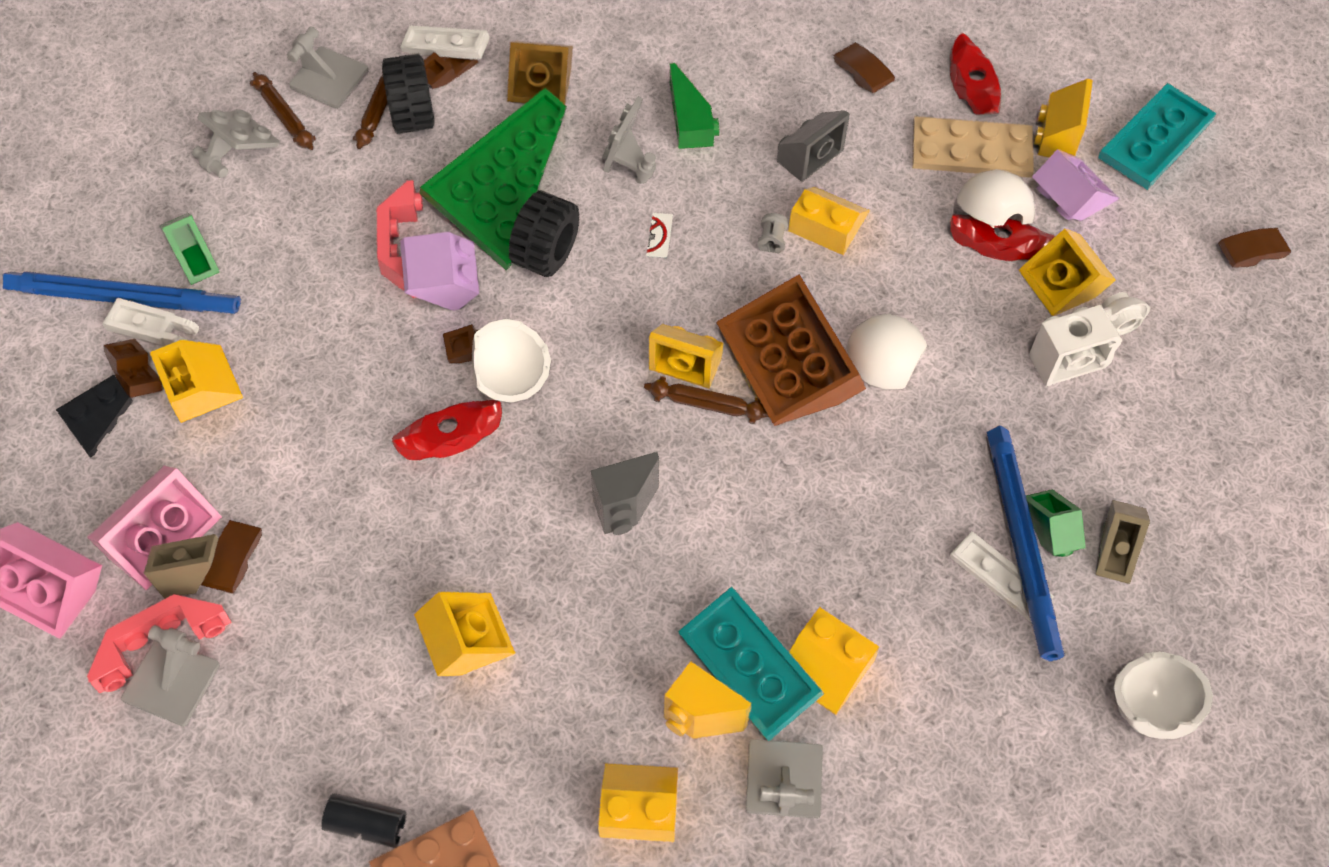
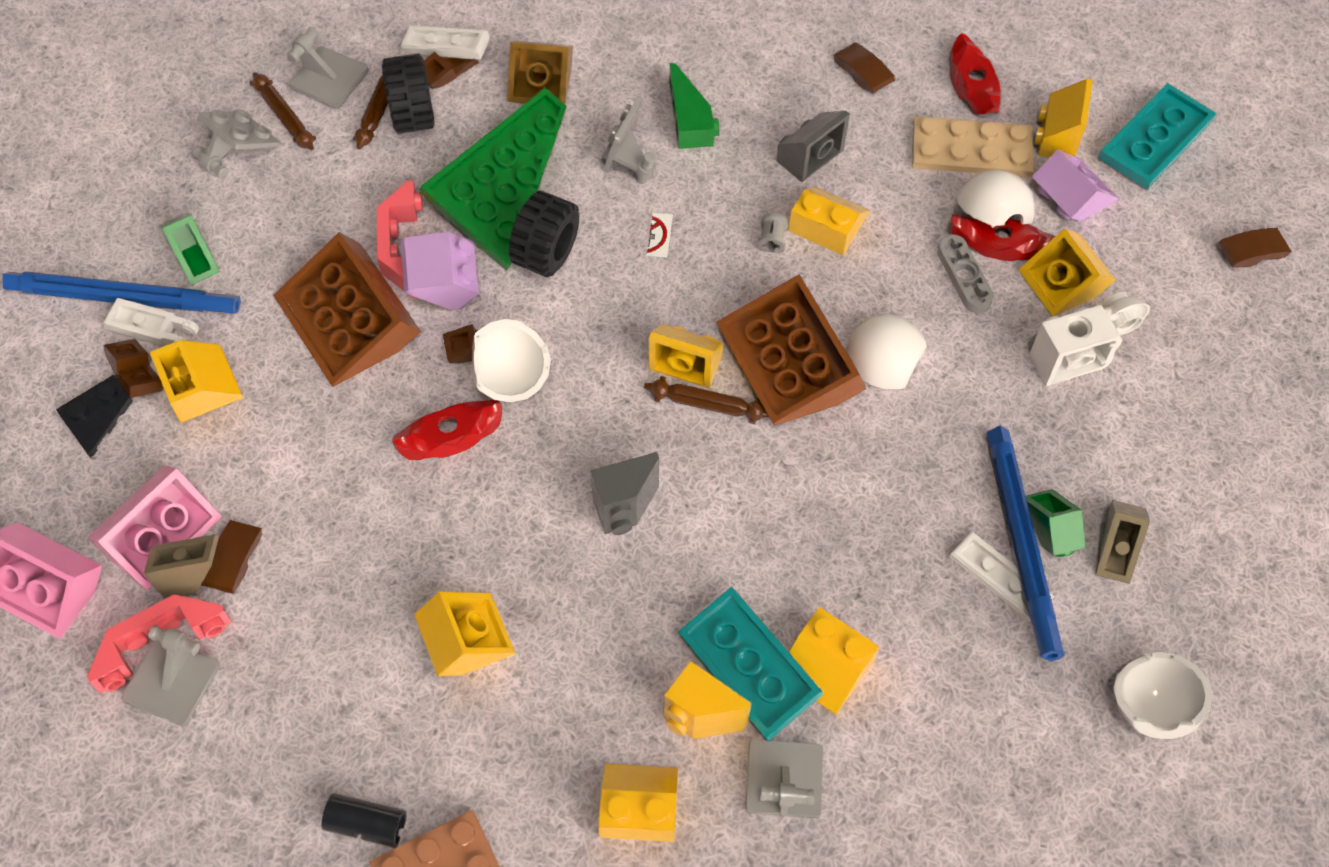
none -> dark orange slope [273,232,421,387]
none -> light grey beam [938,234,994,314]

